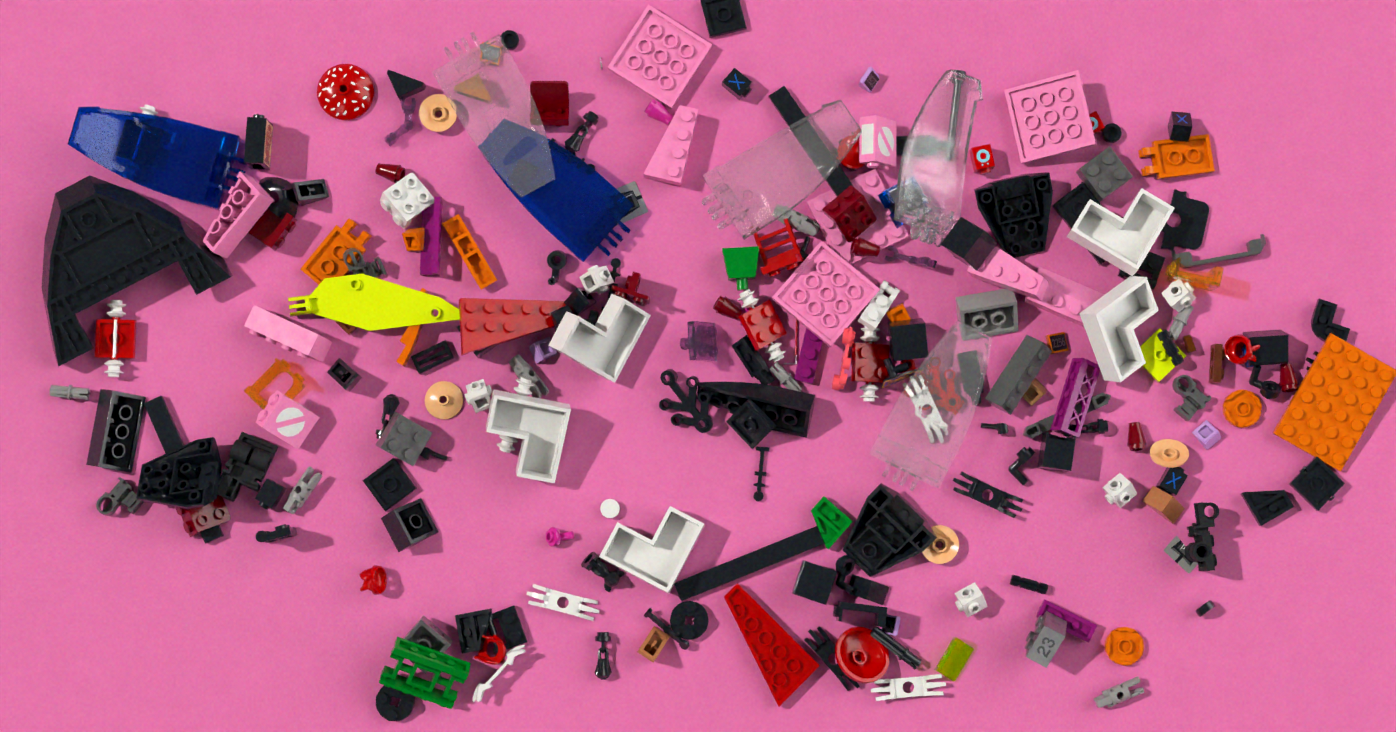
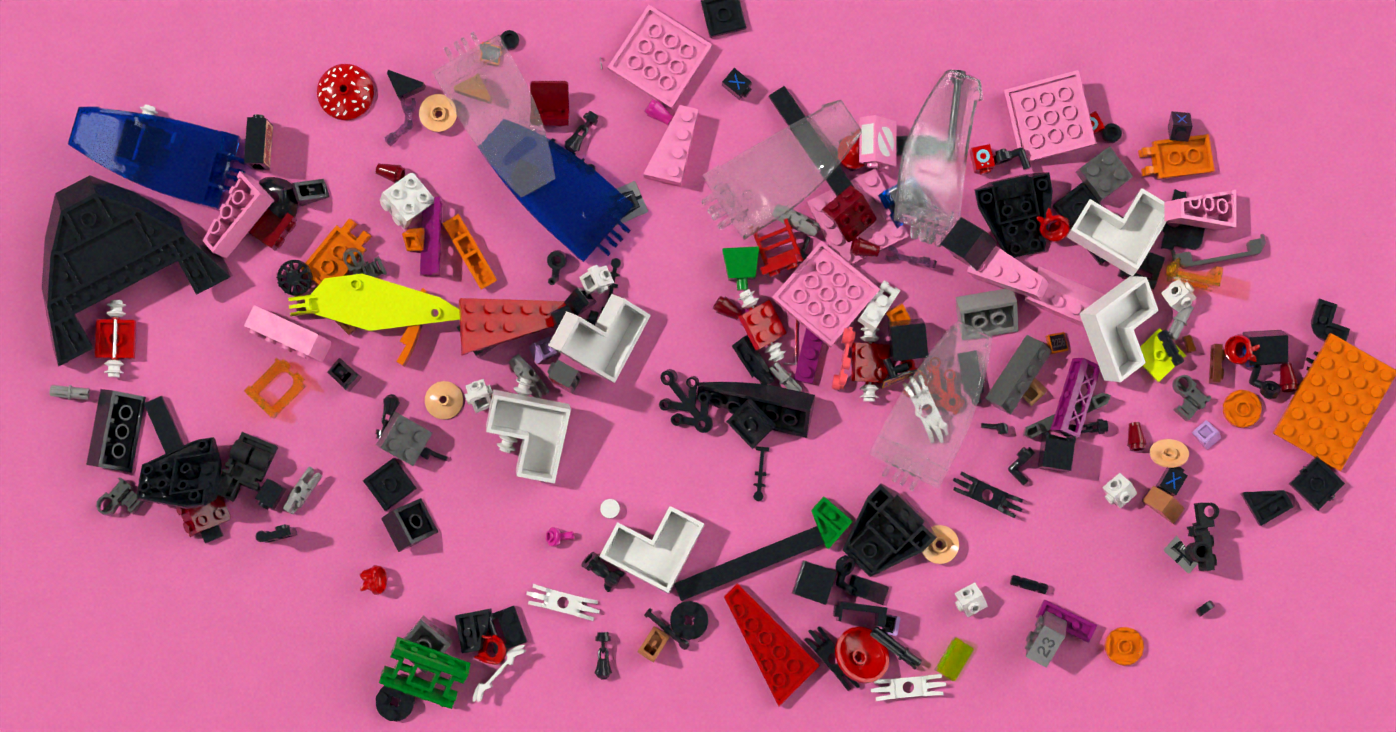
bright pink brick [256,390,320,449] -> none
black tile [411,340,454,374] -> none
dark red bracket [612,271,650,306] -> none
clear purple plate [680,321,718,362] -> none
slope [858,66,880,93] -> none
light grey hinge [1094,676,1144,708] -> none
none -> black wheel [277,260,313,295]
none -> dark grey brick [547,360,582,394]
none -> black plate [993,147,1031,170]
none -> red piece [1036,208,1070,242]
none -> bright pink wedge [1164,190,1236,230]

